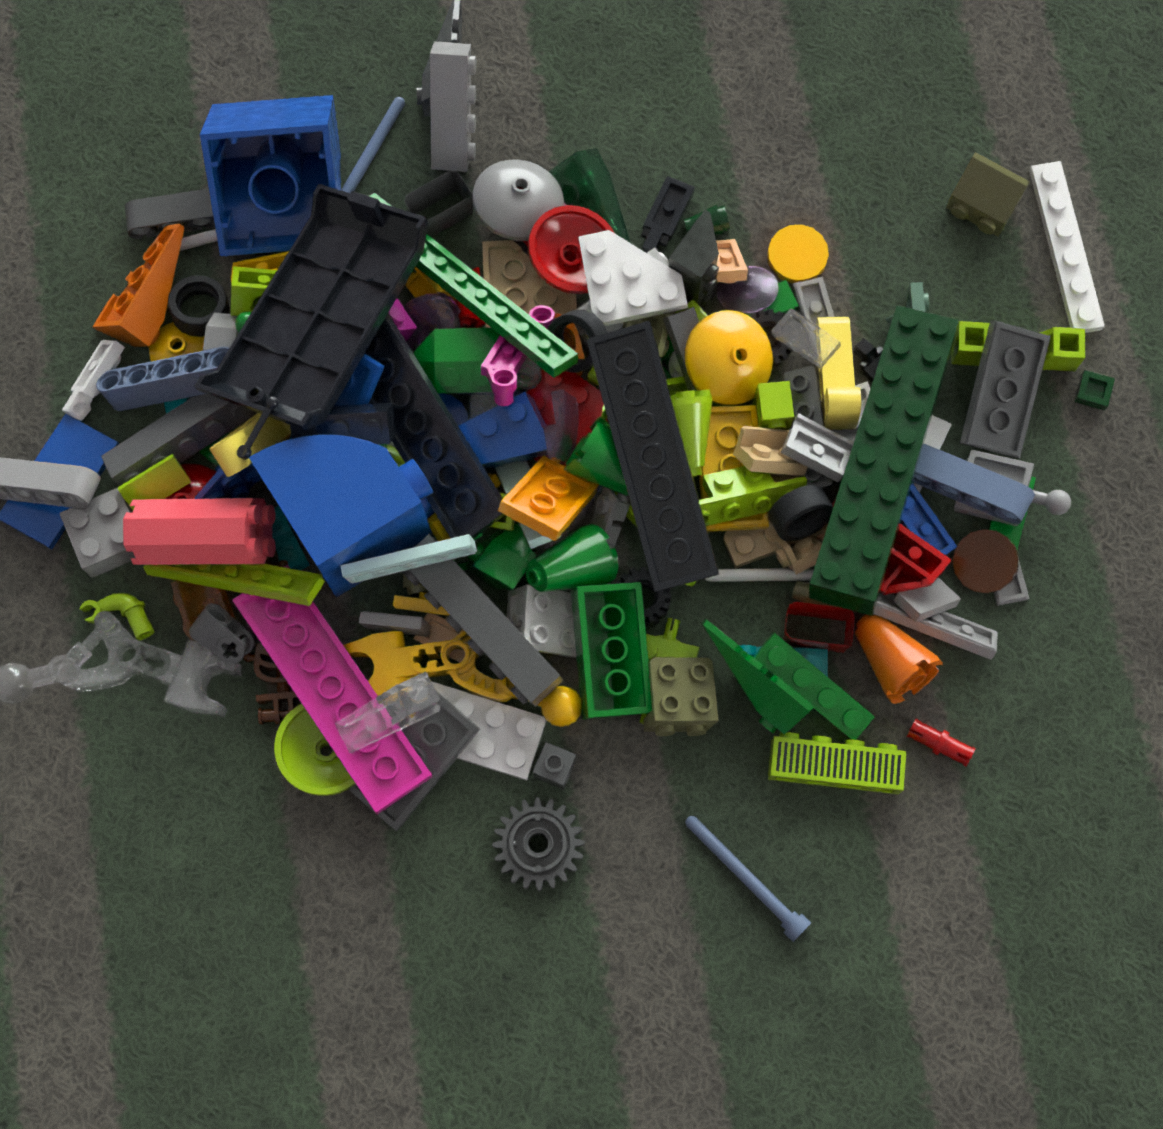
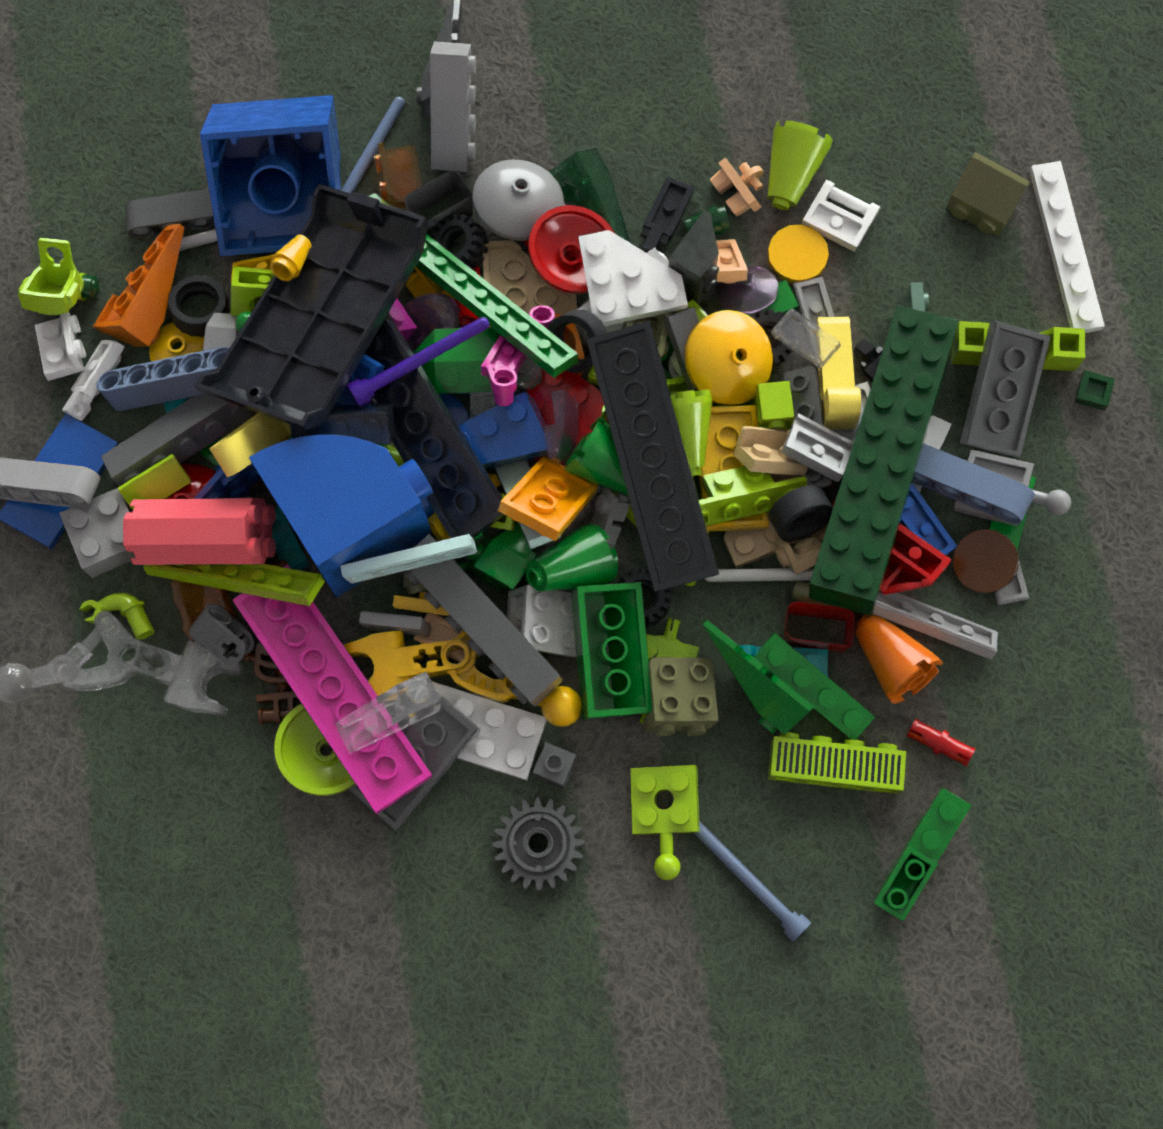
black hinge [237,396,279,460] -> none
light grey tile [894,578,961,622] -> none
none -> lime piece [18,238,100,315]
none -> white bracket [35,312,86,381]
none -> yellow cone [270,235,312,281]
none -> dark purple piece [347,317,489,407]
none -> clear orange bracket [374,142,423,208]
none -> black tyre [431,214,489,269]
none -> lime plate [630,765,700,880]
none -> light nougat hips [710,157,764,217]
none -> lime cone [767,121,833,210]
none -> white plate [802,180,880,252]
none -> green slope [874,787,972,921]

